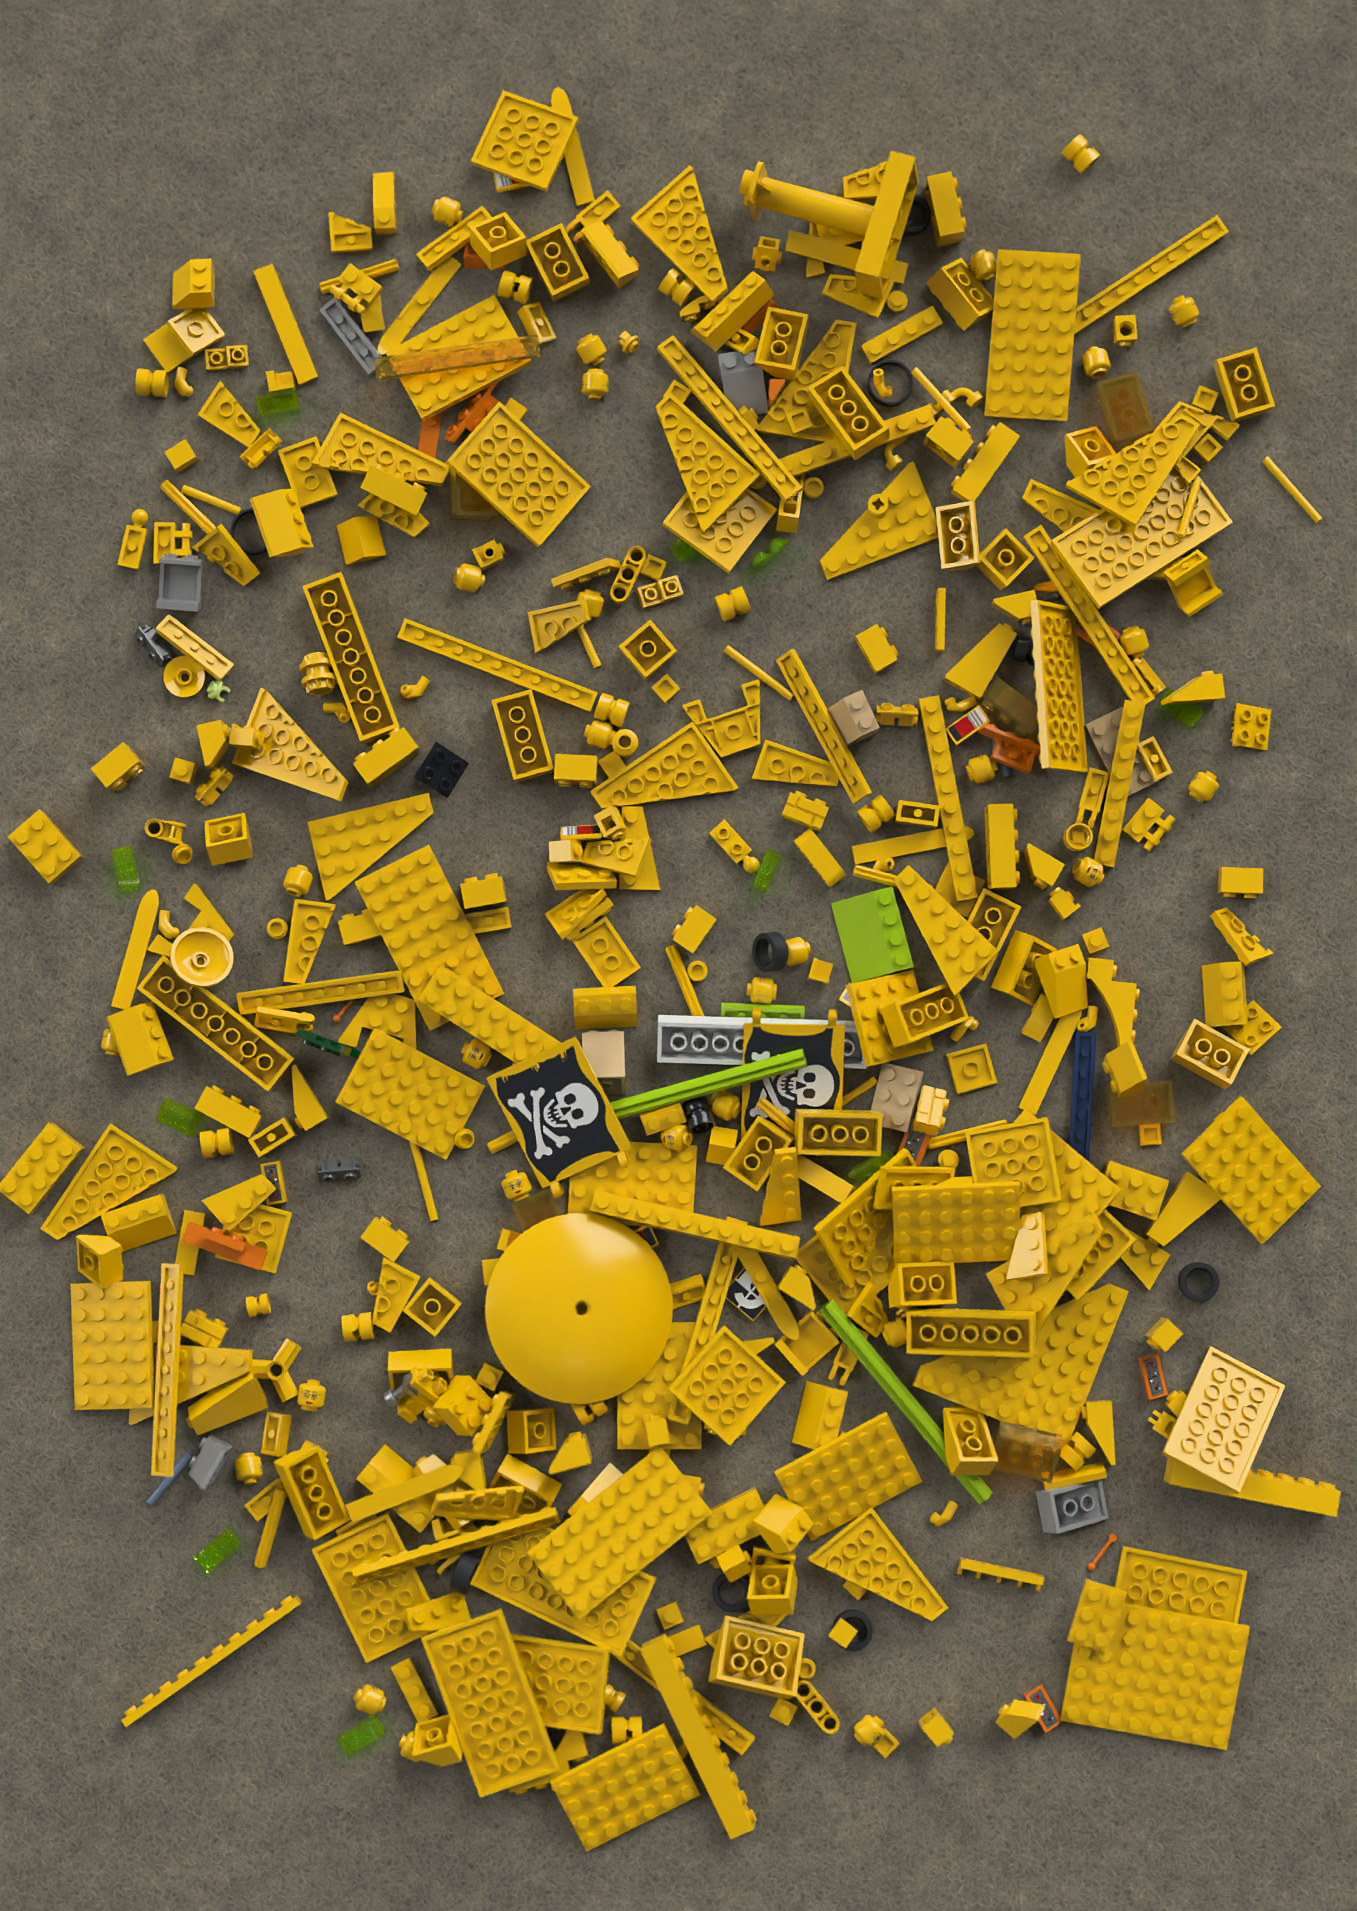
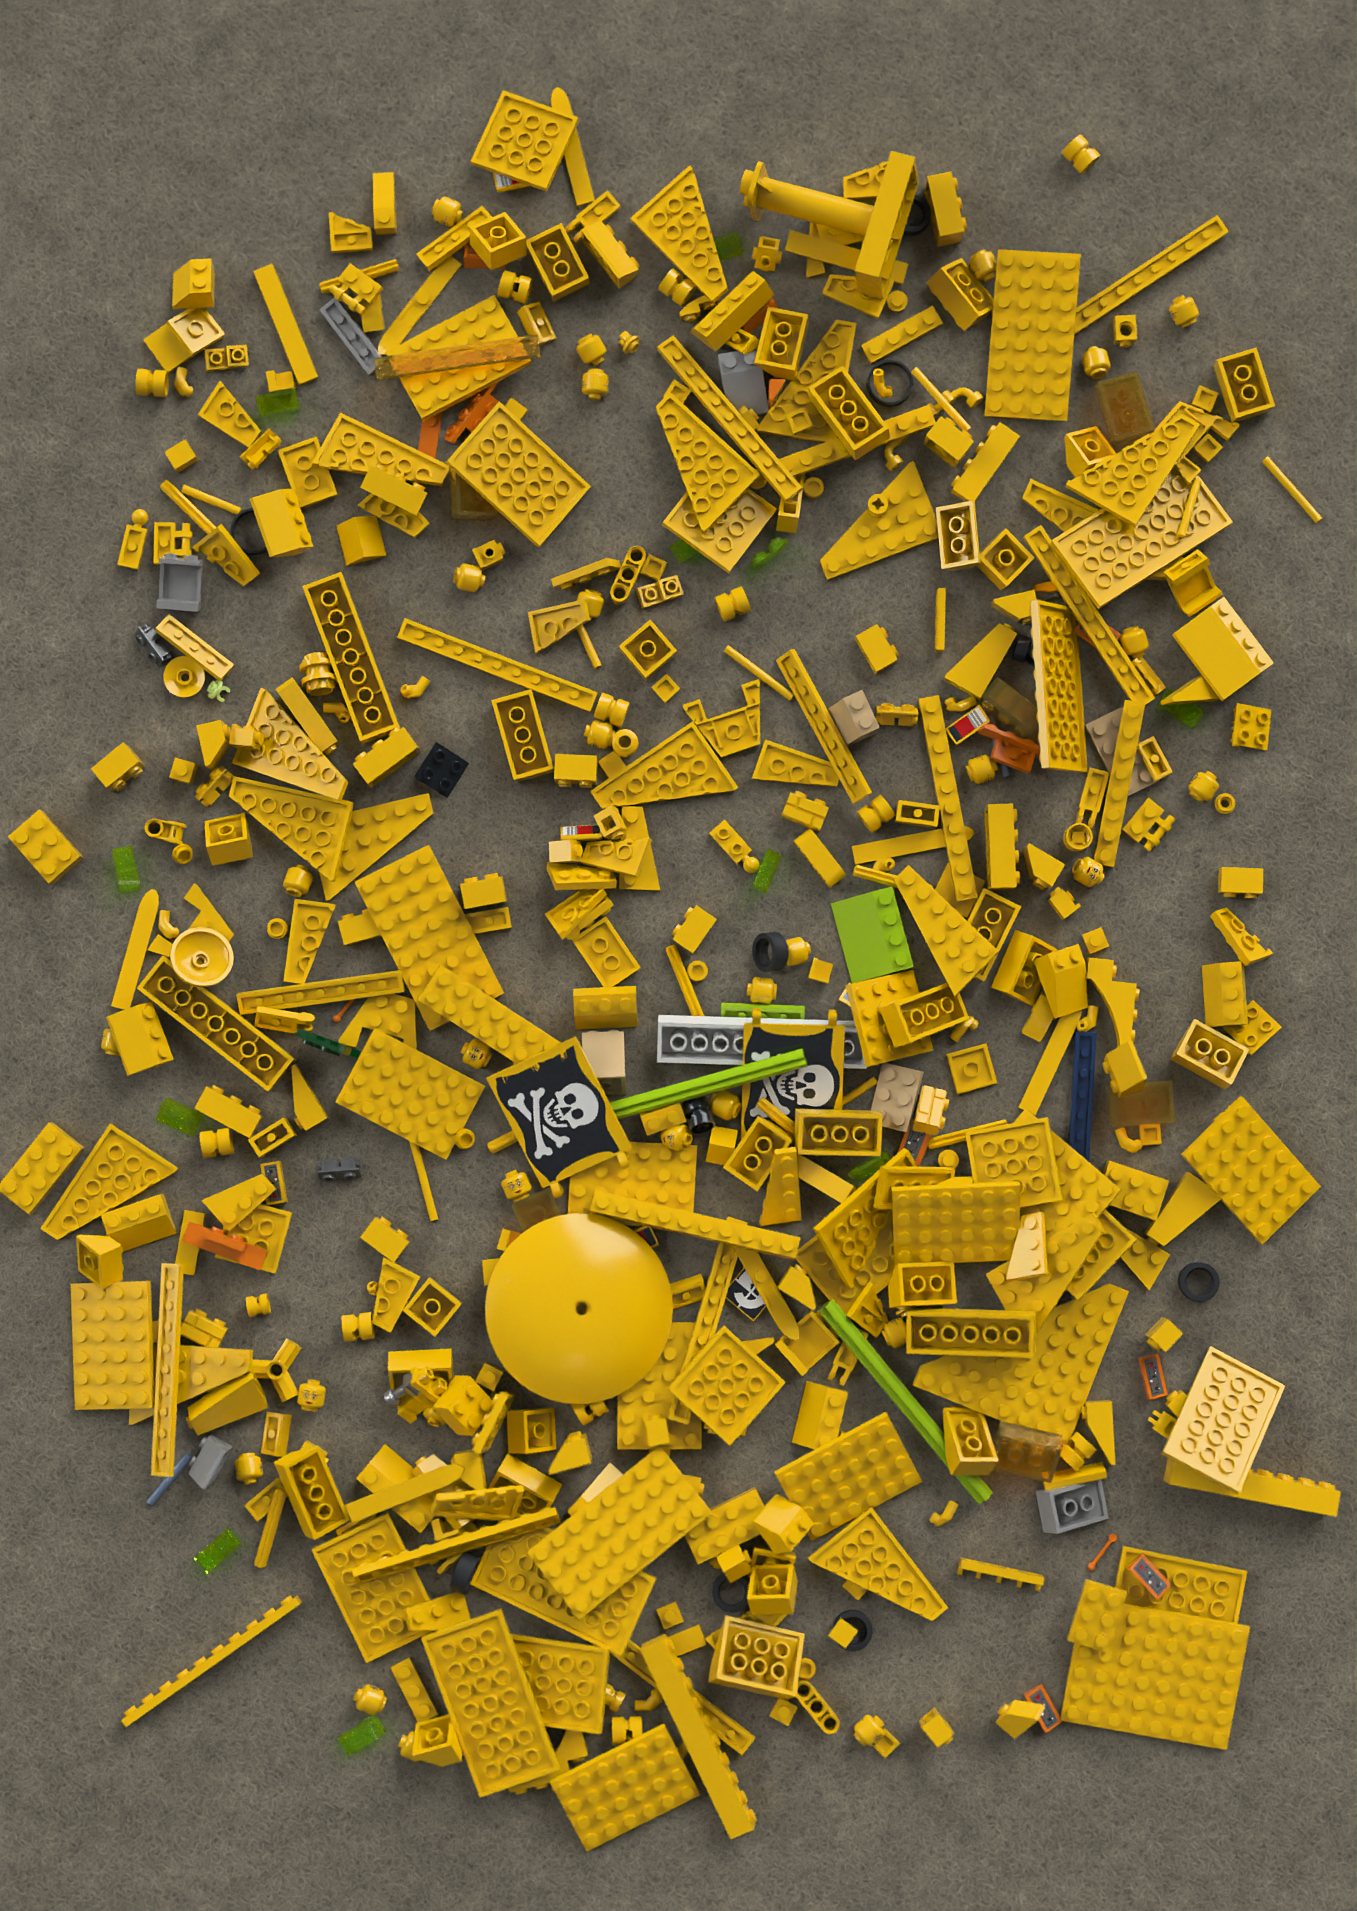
none -> yellow wing [229,776,354,882]
none -> yellow slope [276,677,339,755]
none -> yellow arm [635,1689,663,1711]
none -> clear neon green slope [713,231,744,262]
none -> yellow arm [1115,1127,1142,1153]
none -> slope [1127,1553,1171,1600]
none -> yellow slope [1172,597,1274,701]
none -> yellow plate [1214,793,1235,814]

